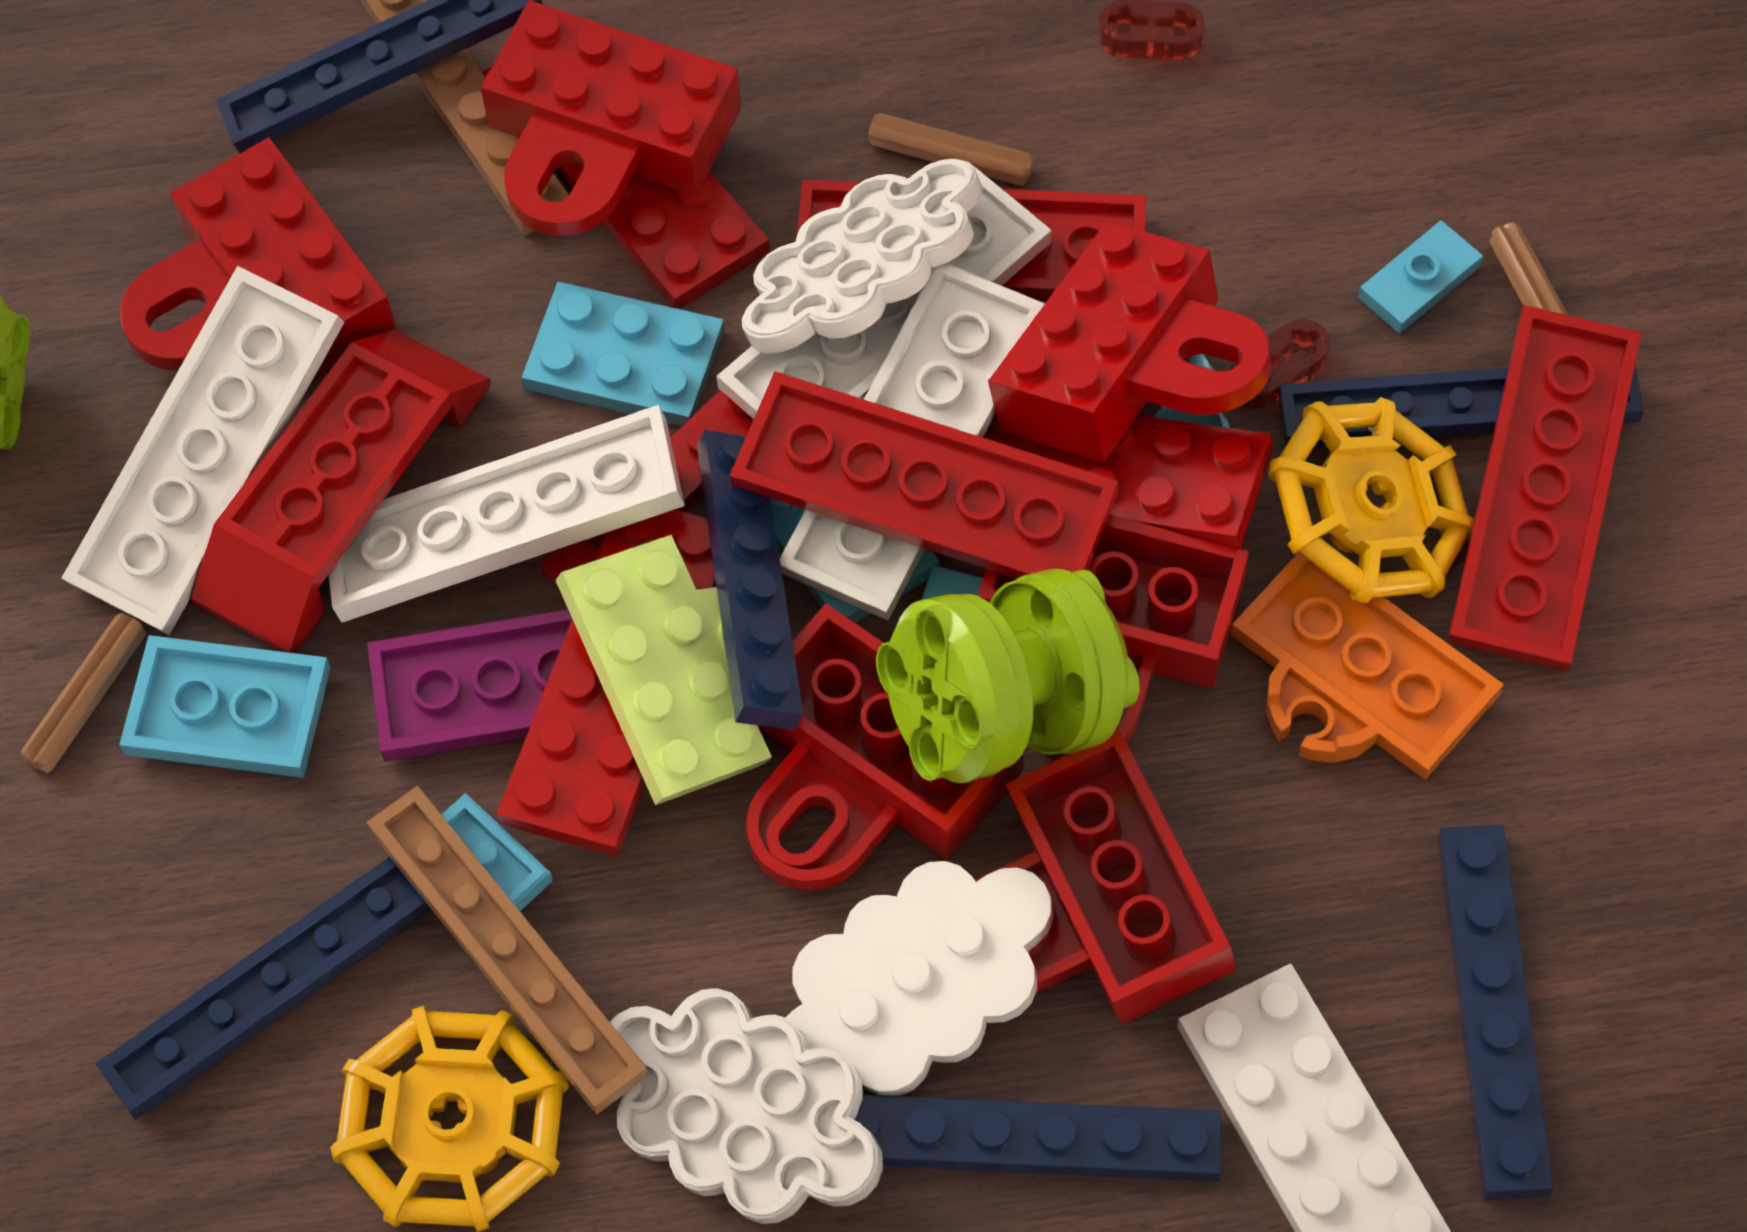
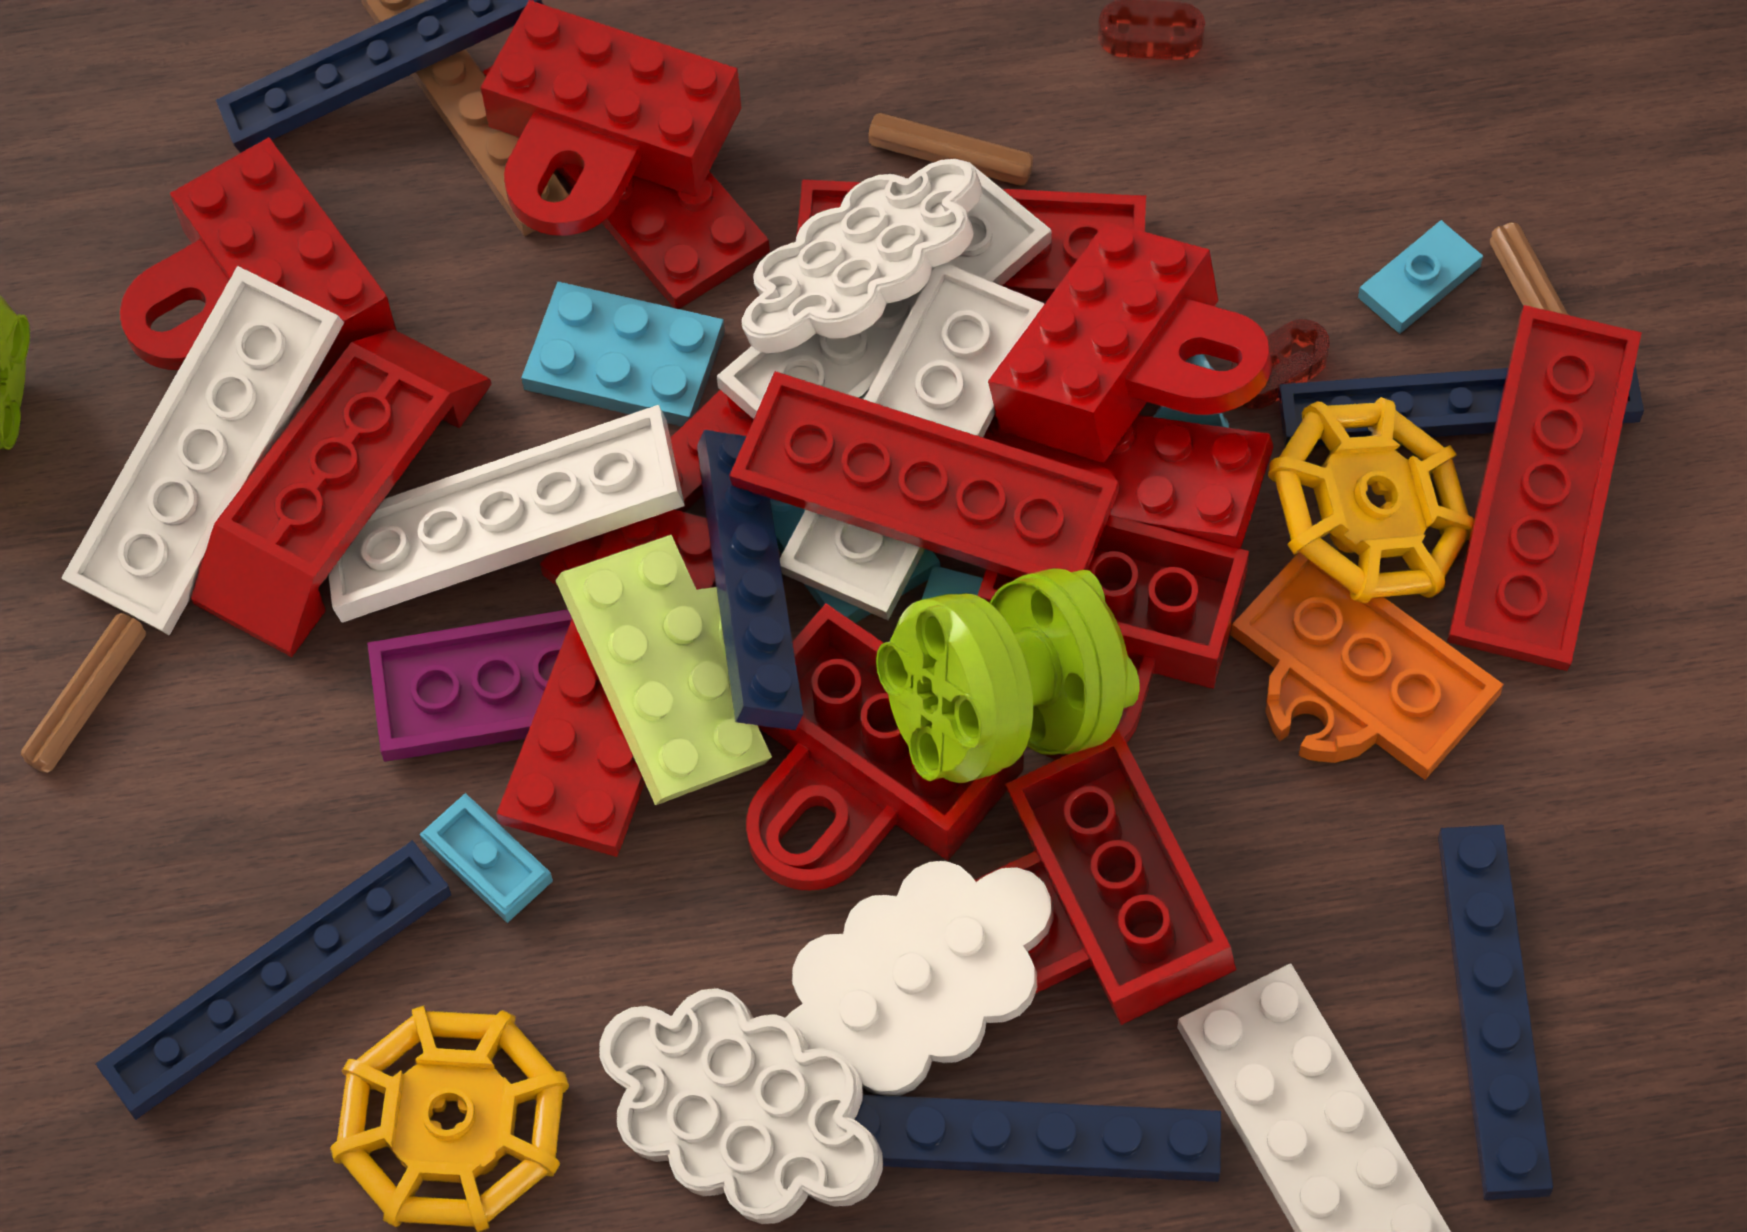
medium azure plate [119,635,331,778] -> none
medium nougat plate [366,785,648,1115] -> none

